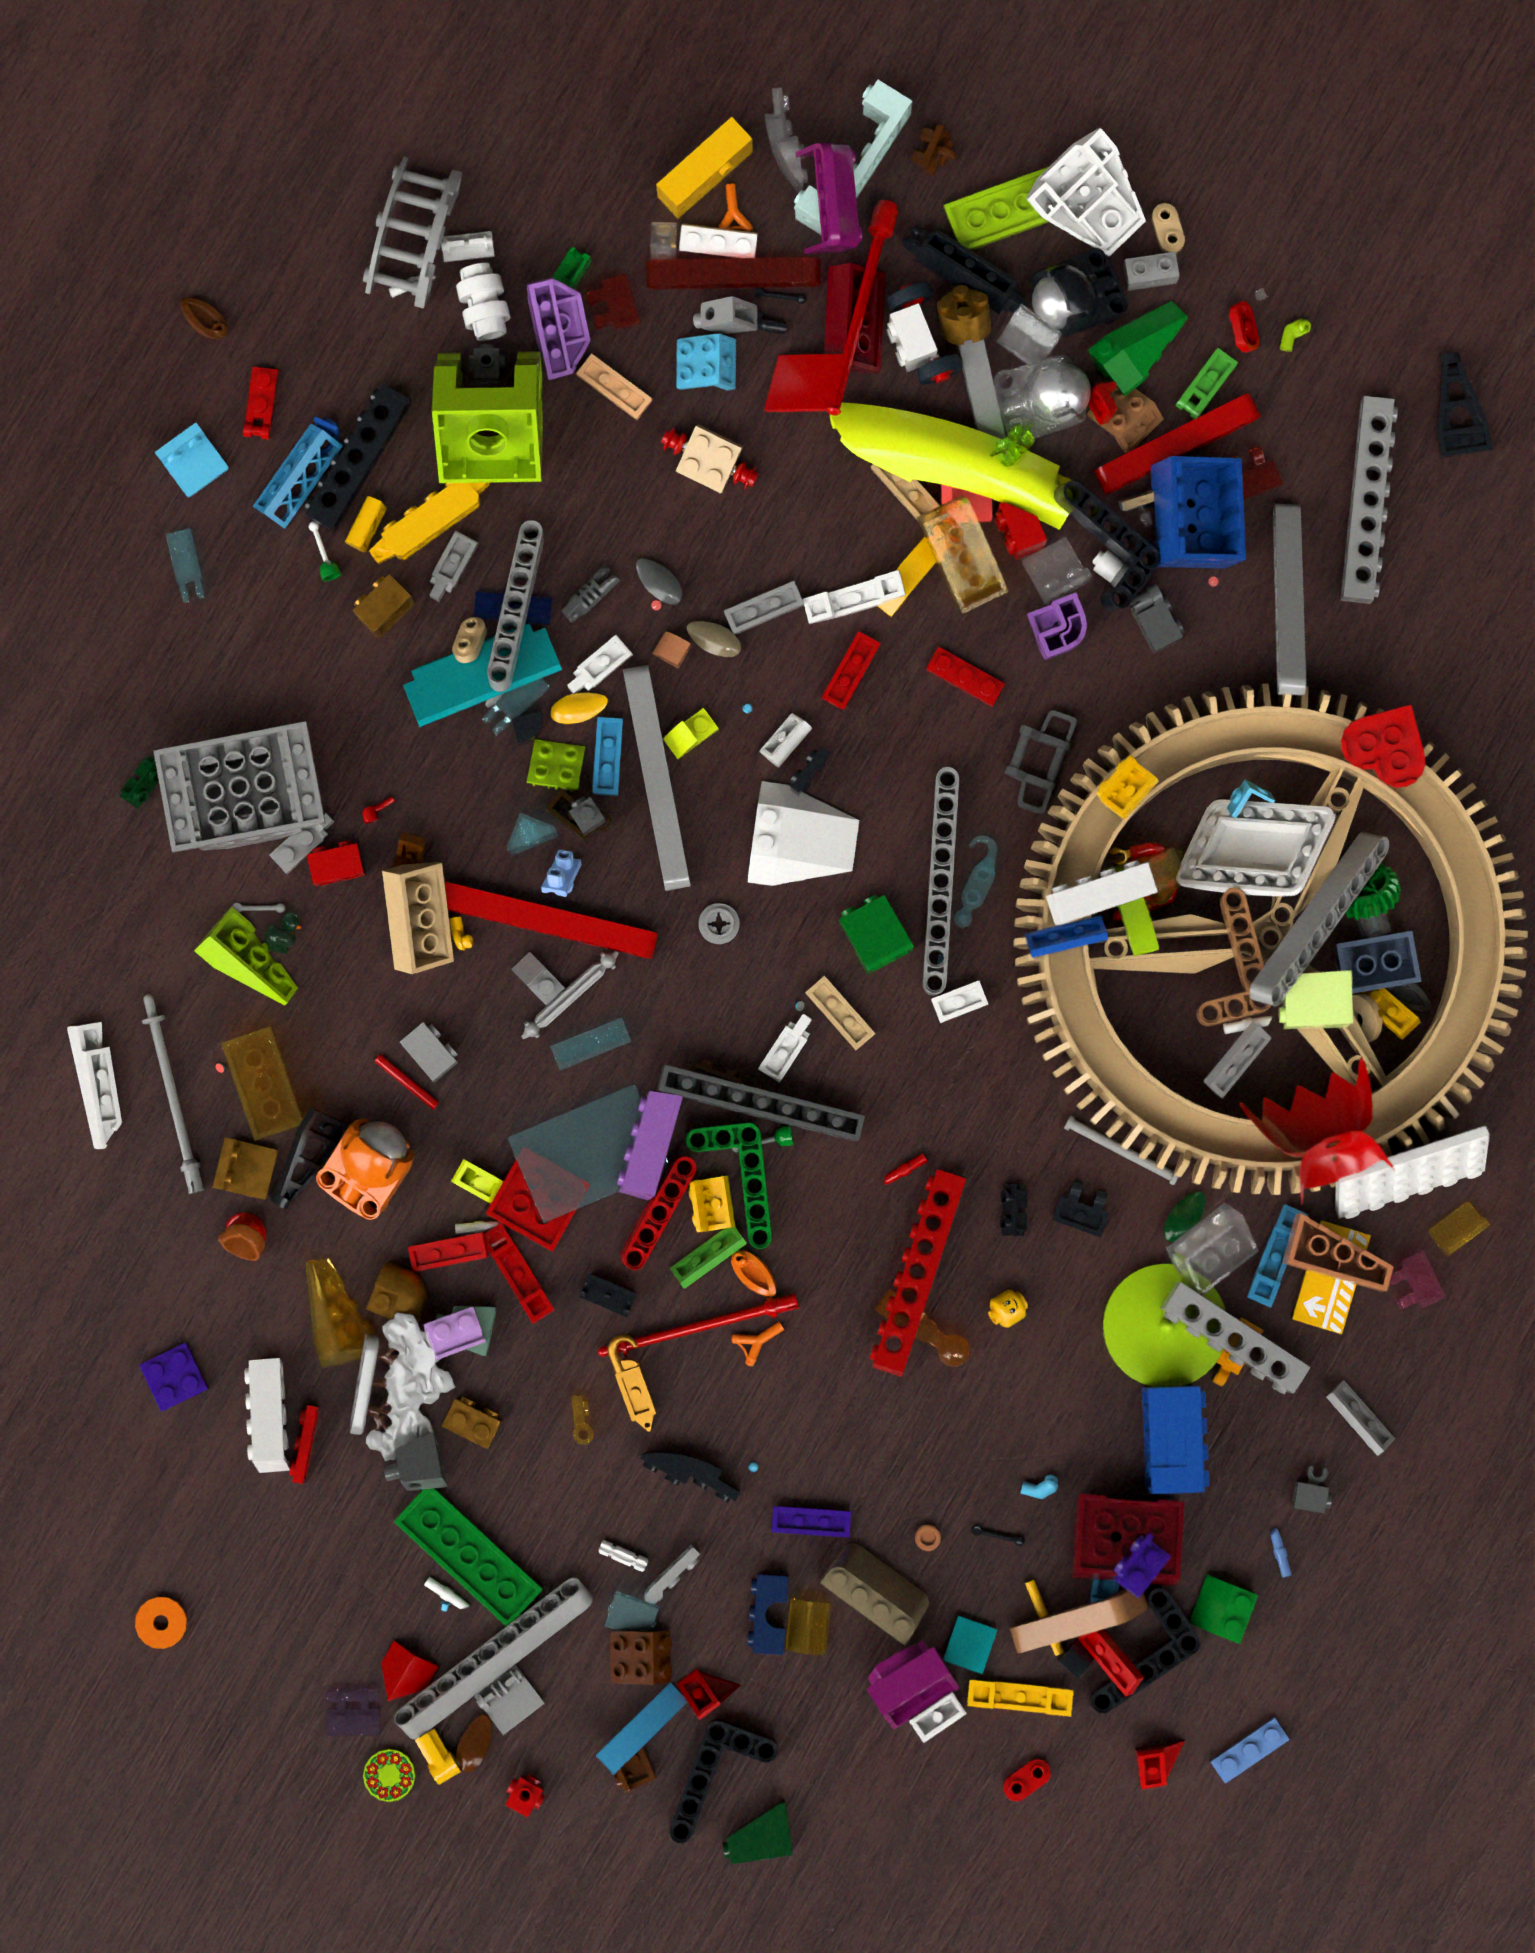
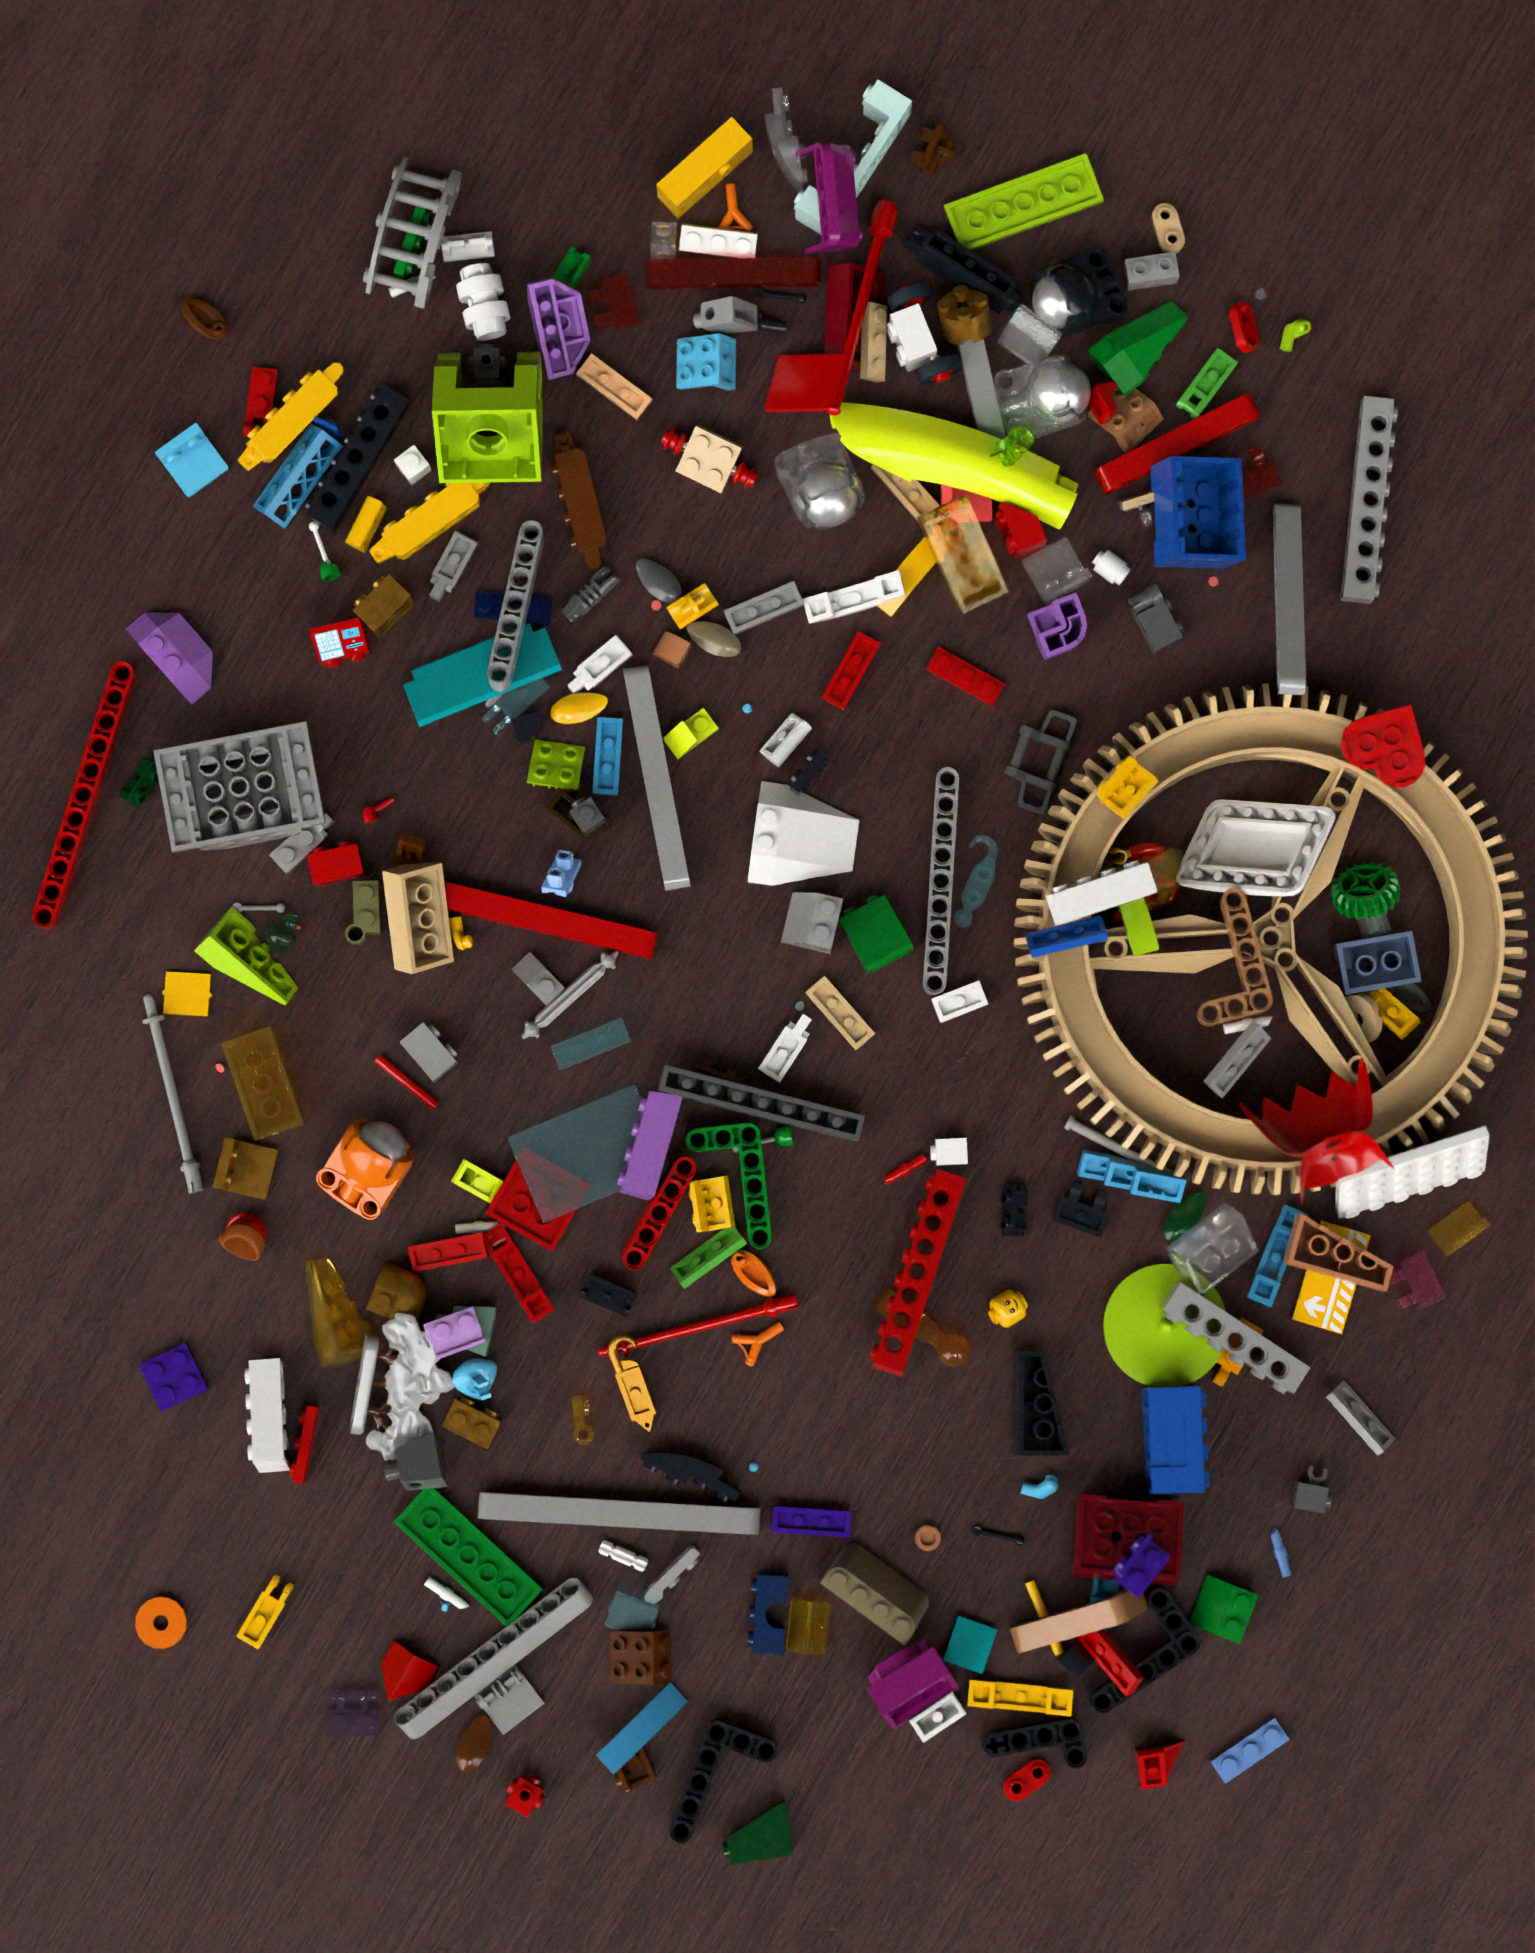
white wedge [67,1022,122,1149] -> none
clear light blue hinge [165,528,205,603] -> none
black plate [269,1107,349,1210] -> none
tile [363,1749,416,1802] -> none
yellow piece [415,1728,462,1785] -> none
tan plate [452,617,487,663] -> none
clear light blue slope [507,813,558,856] -> none
red slope [676,1669,741,1719] -> none
light grey gear [699,903,740,945] -> none
white wedge [1026,128,1146,256] -> none
black beam [1054,481,1161,611] -> none
medium azure bracket [1227,779,1275,818] -> none
light grey beam [1250,831,1389,1006] -> none
yellowish green slope [1279,971,1353,1029] -> none
black plate [1436,352,1492,458] -> none
none -> red beam [32,661,137,930]
none -> medium lavender wedge [126,612,213,705]
none -> yellow piece [162,972,212,1016]
none -> yellow hinge [236,1574,294,1650]
none -> yellow hinge [237,362,344,471]
none -> red slope [309,617,371,669]
none -> olive hinge [345,880,383,946]
none -> green plate [393,206,432,280]
none -> white brick [394,445,432,486]
none -> medium azure piece [452,1358,497,1400]
none -> light grey beam [478,1492,761,1535]
none -> reddish brown hinge [551,433,608,573]
none -> yellow hips [666,583,719,630]
none -> clear piece [774,433,865,530]
none -> light grey slope [781,892,843,954]
none -> tan plate [860,302,887,382]
none -> white brick [930,1138,968,1166]
none -> black beam [981,1717,1087,1769]
none -> black wedge [1013,1350,1069,1456]
none -> dark azure slope [1077,1149,1187,1203]

